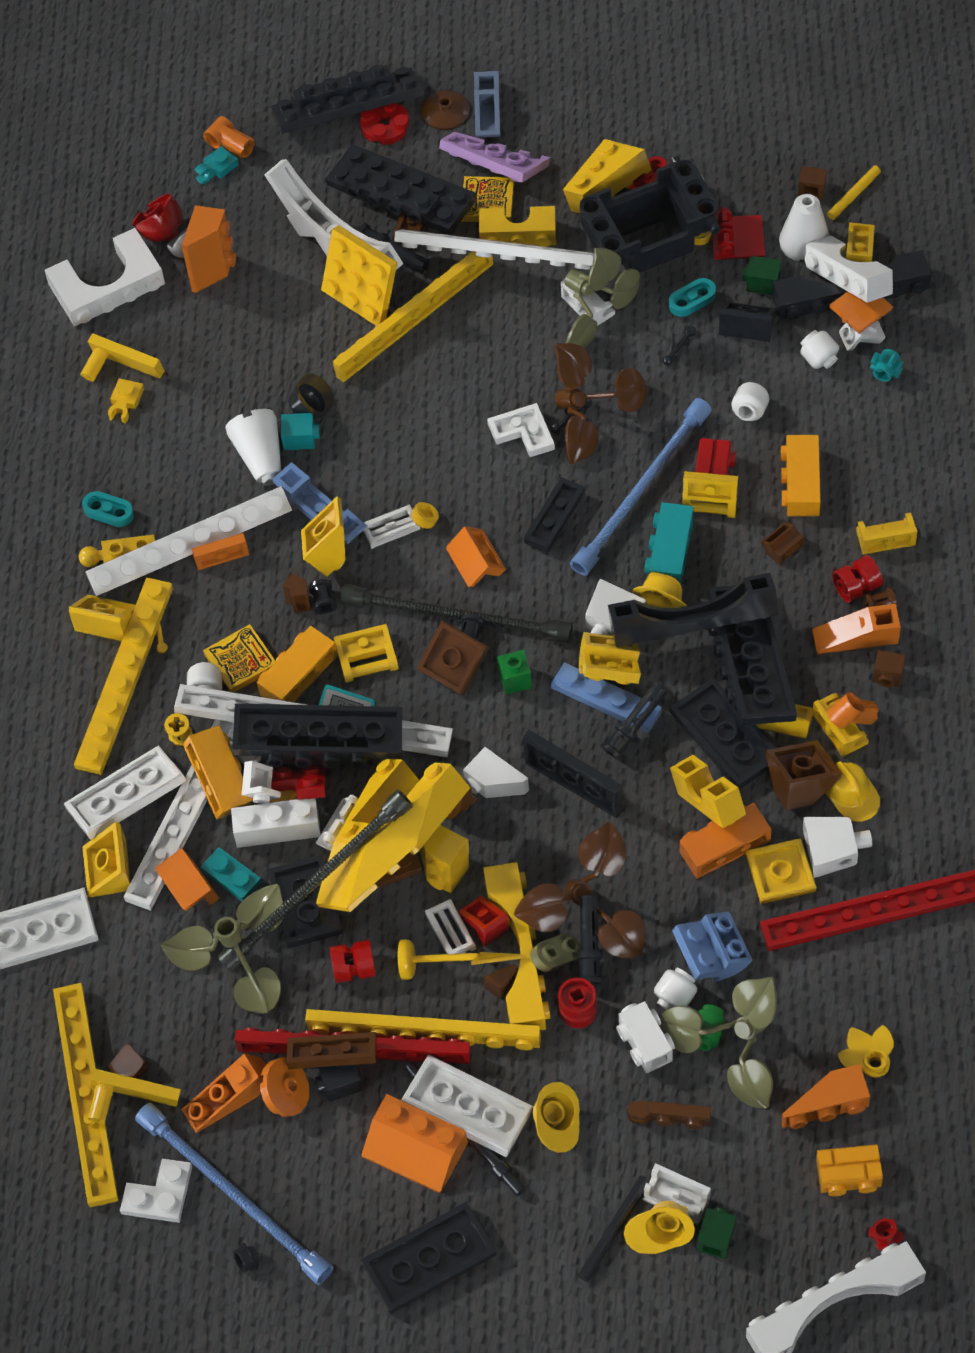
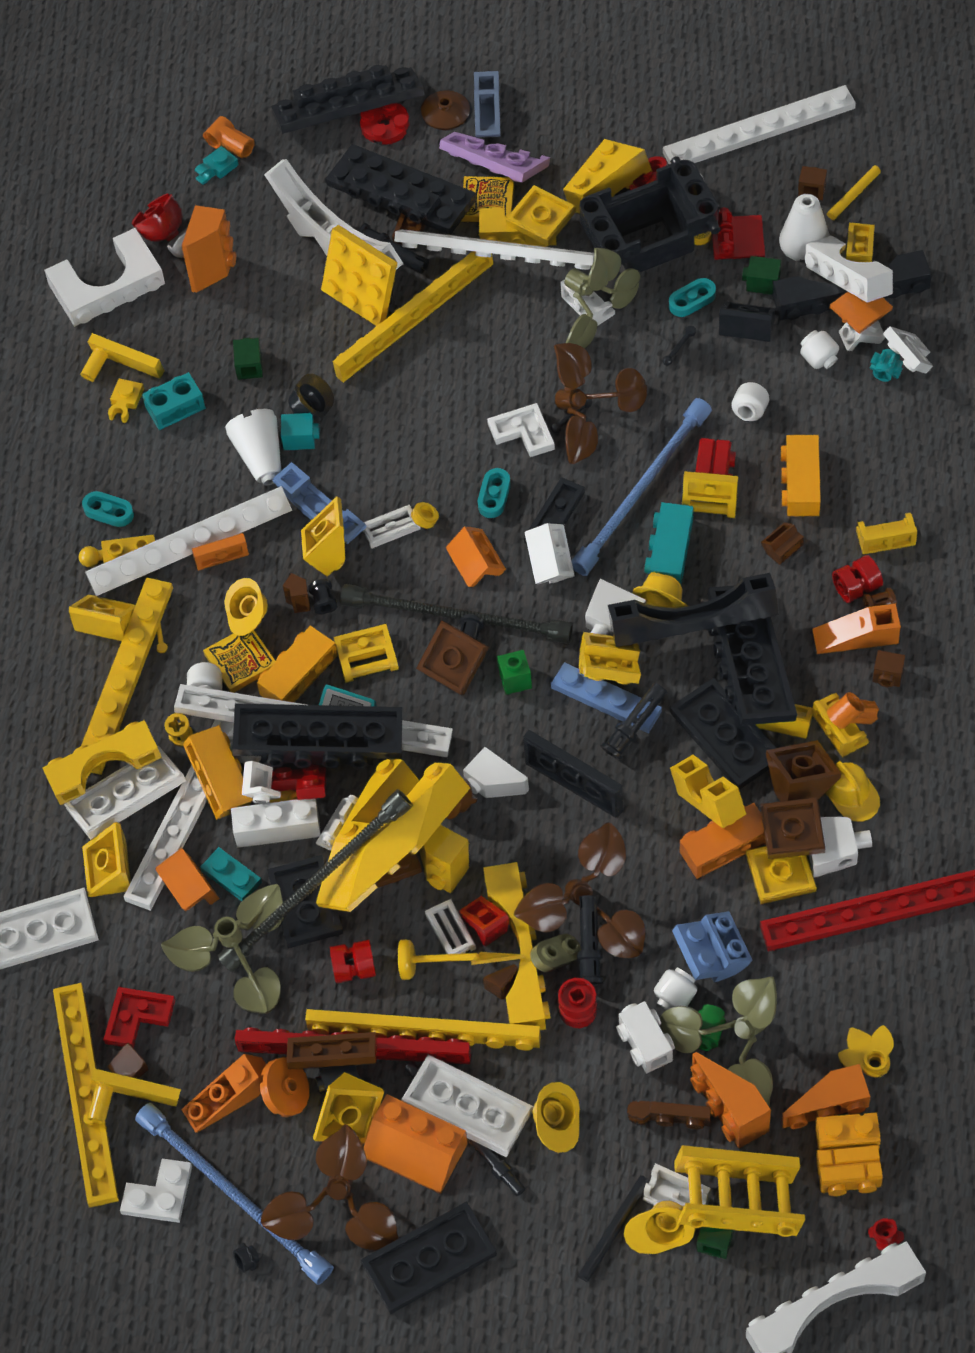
none -> yellow arch [42,720,162,805]
none -> red plate [103,987,176,1048]
none -> teal brick [142,372,206,430]
none -> yellow piece [224,578,268,636]
none -> dark green brick [233,338,263,380]
none -> reddish brown plant [261,1124,399,1250]
none -> yellow slope [313,1072,384,1143]
none -> teal plate [477,468,511,518]
none -> yellow tile [506,185,576,246]
none -> white hinge [525,523,575,584]
none -> white plate [663,85,856,164]
none -> yellow fence [674,1145,805,1237]
none -> orange slope [690,1052,771,1148]
none -> reddish brown plate [760,798,825,859]
none -> light orange brick [815,1112,881,1150]
none -> white plate [883,326,933,373]

